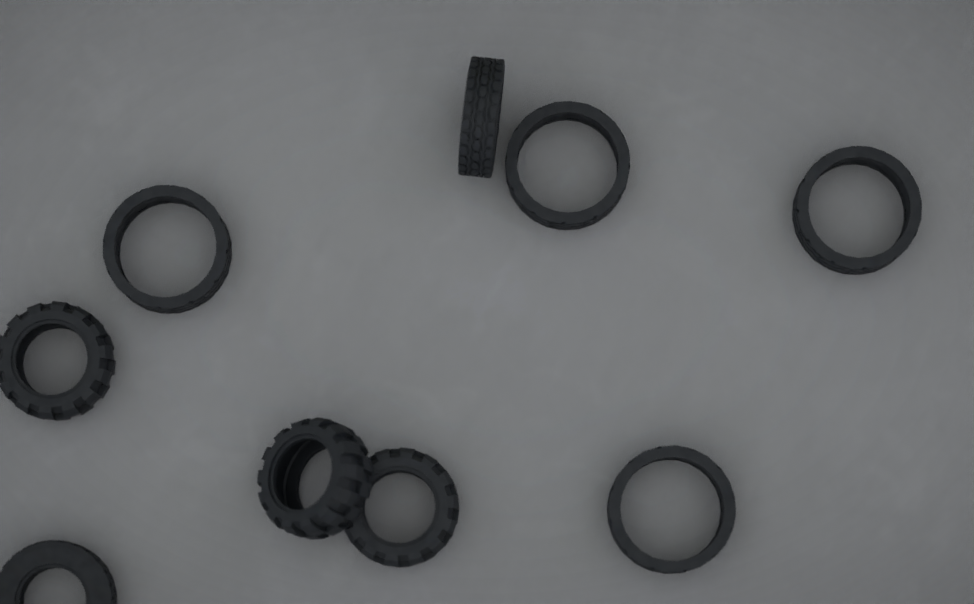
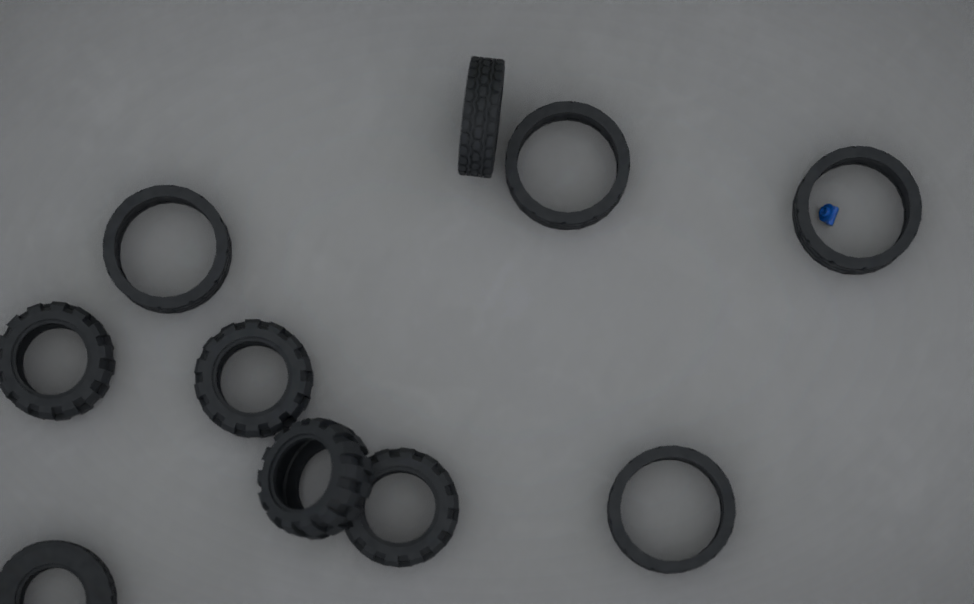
none -> black tyre [194,319,314,438]
none -> blue plate [819,204,839,226]

